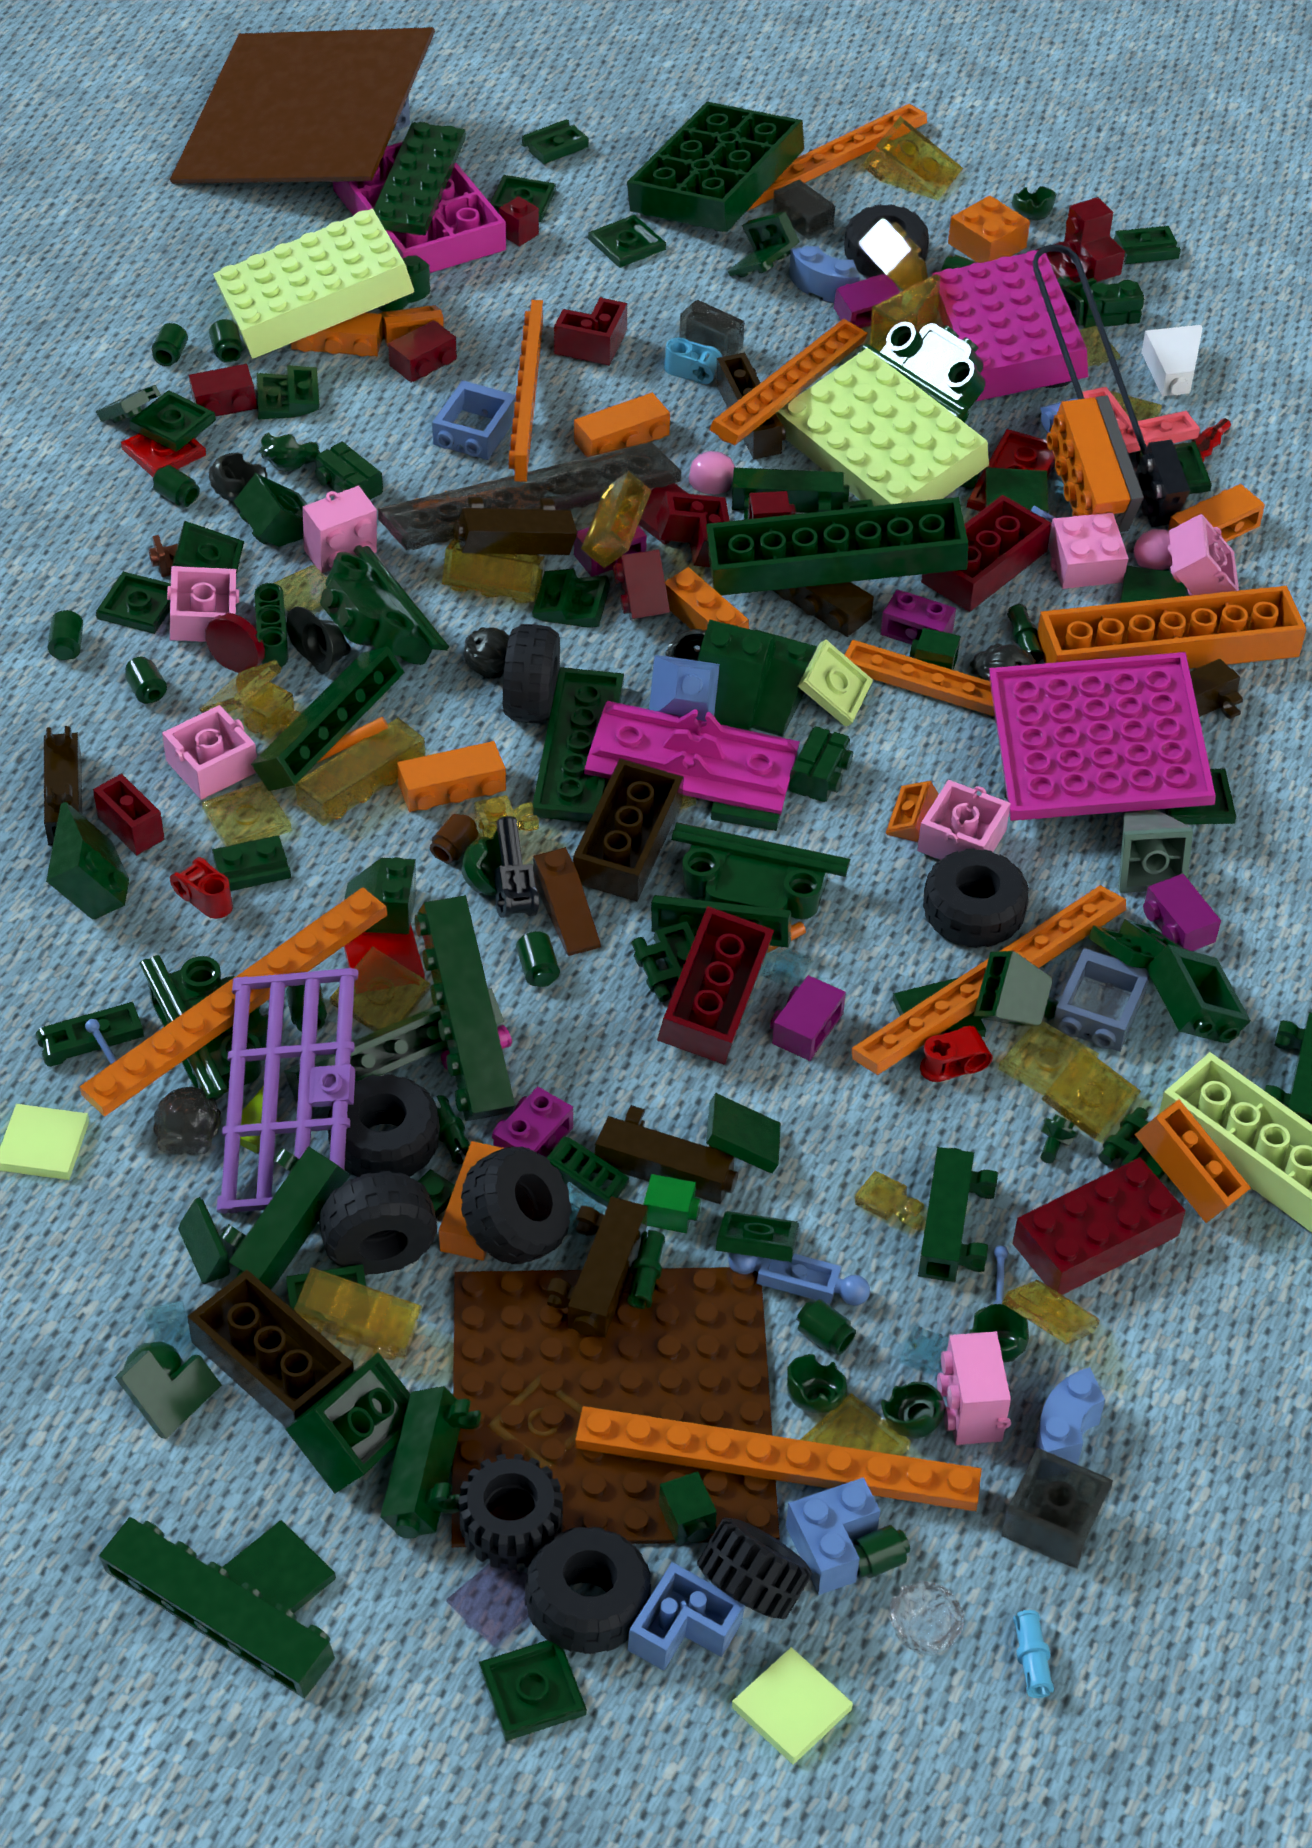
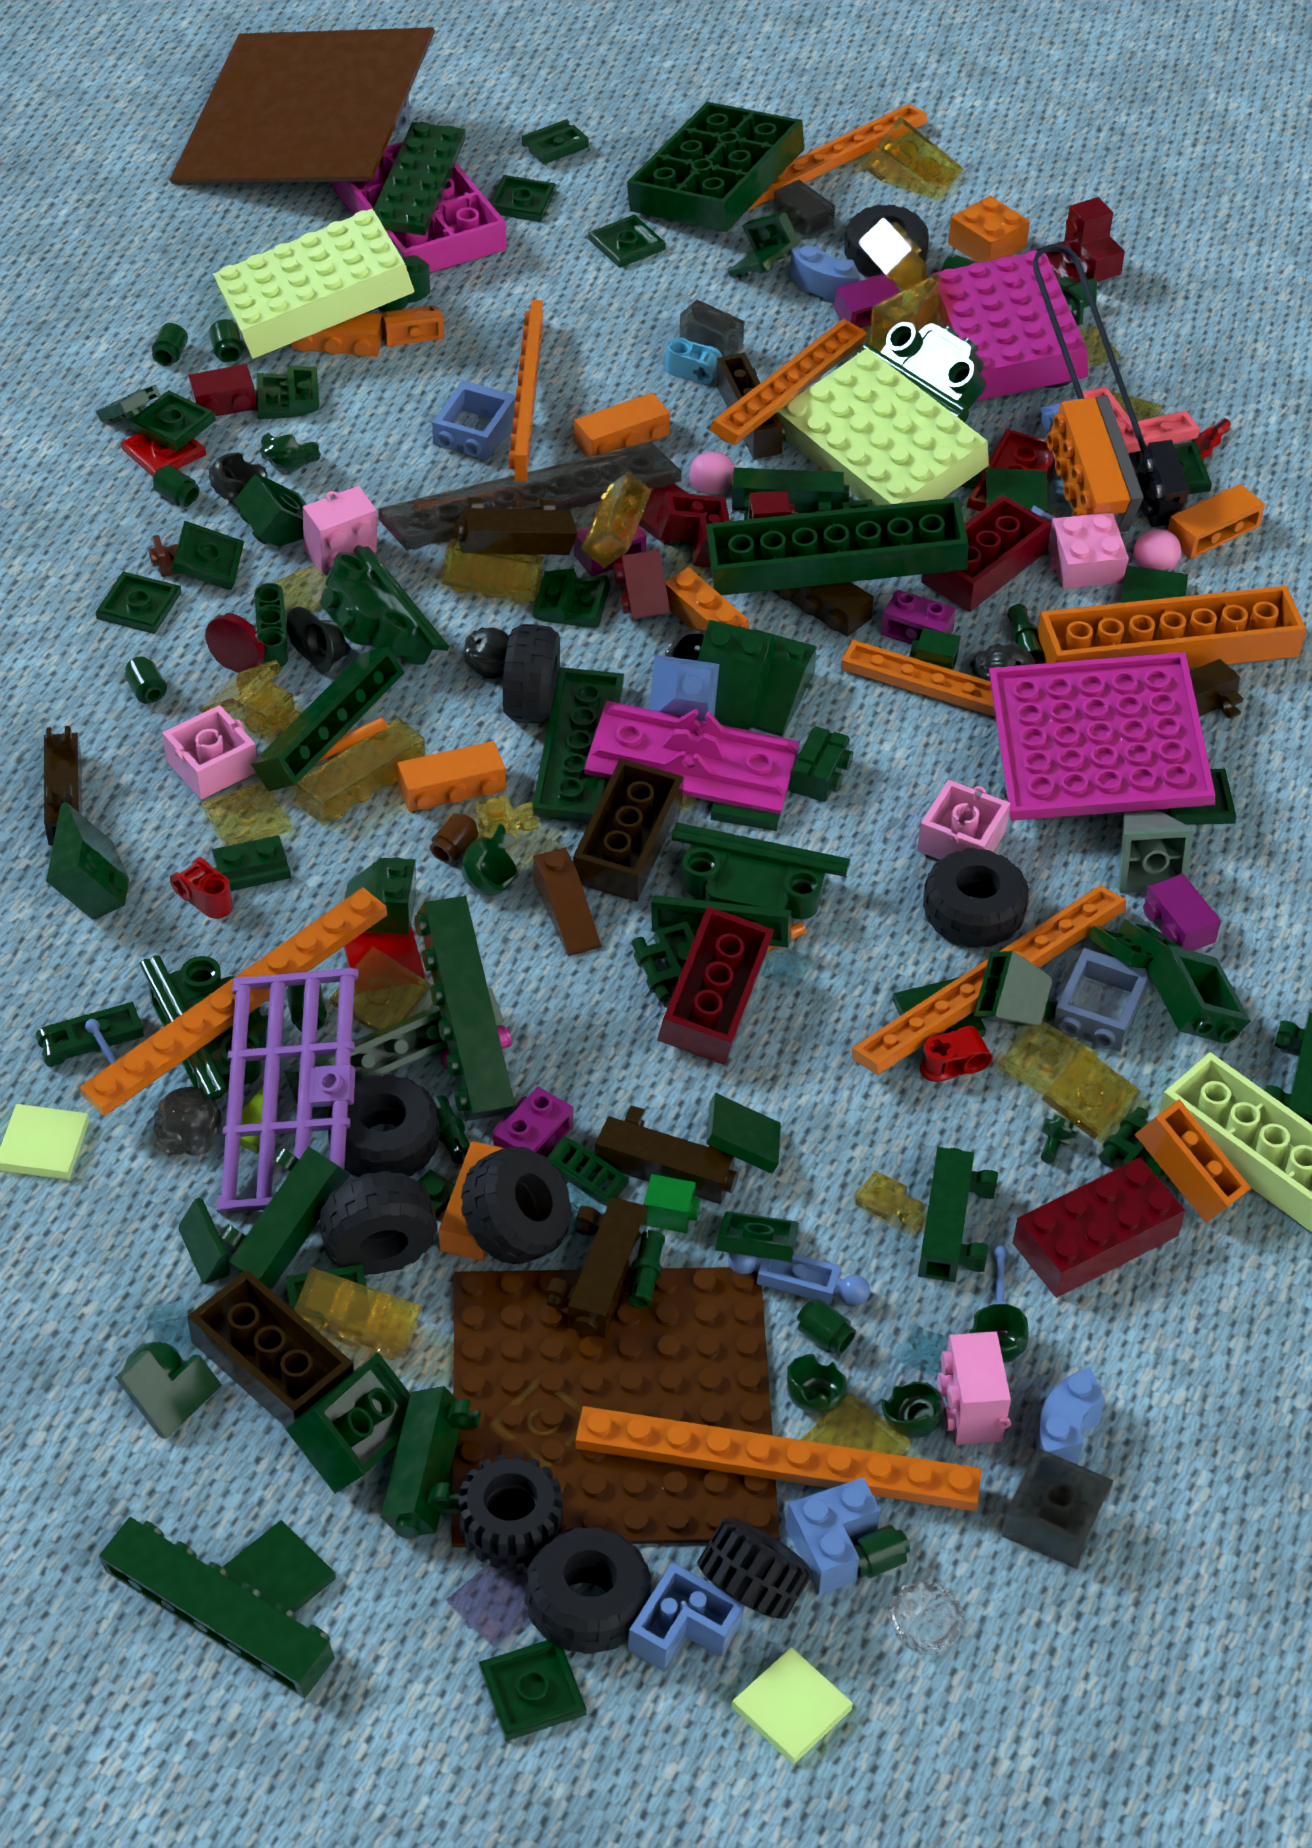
dark green brick [48,610,84,660] -> none
dark red brick [93,773,165,856] -> none
bright pink brick [167,566,239,642] -> none
dark green brick [315,441,383,500] -> none
dark red brick [388,320,457,383] -> none
black connector [493,816,539,918] -> none
dark red brick [499,196,539,247] -> none
dark green brick [516,931,560,987] -> none
dark red brick [554,297,628,366] -> none
dark green brick [659,1471,717,1546] -> none
magenta brick [770,975,846,1061] -> none
yellowish green tile [798,639,873,726] -> none
orange slope [886,781,939,842] -> none
clear yellow tile [1002,1280,1100,1345] -> none
dark green hair [1011,186,1057,220] -> none
medium azure pin [1013,1610,1054,1698] -> none
dark green brick [1080,280,1144,329] -> none
dark green plate [1114,226,1181,264] -> none
white slope [1141,325,1203,396] -> none
bright pink brick [1168,514,1239,596] -> none

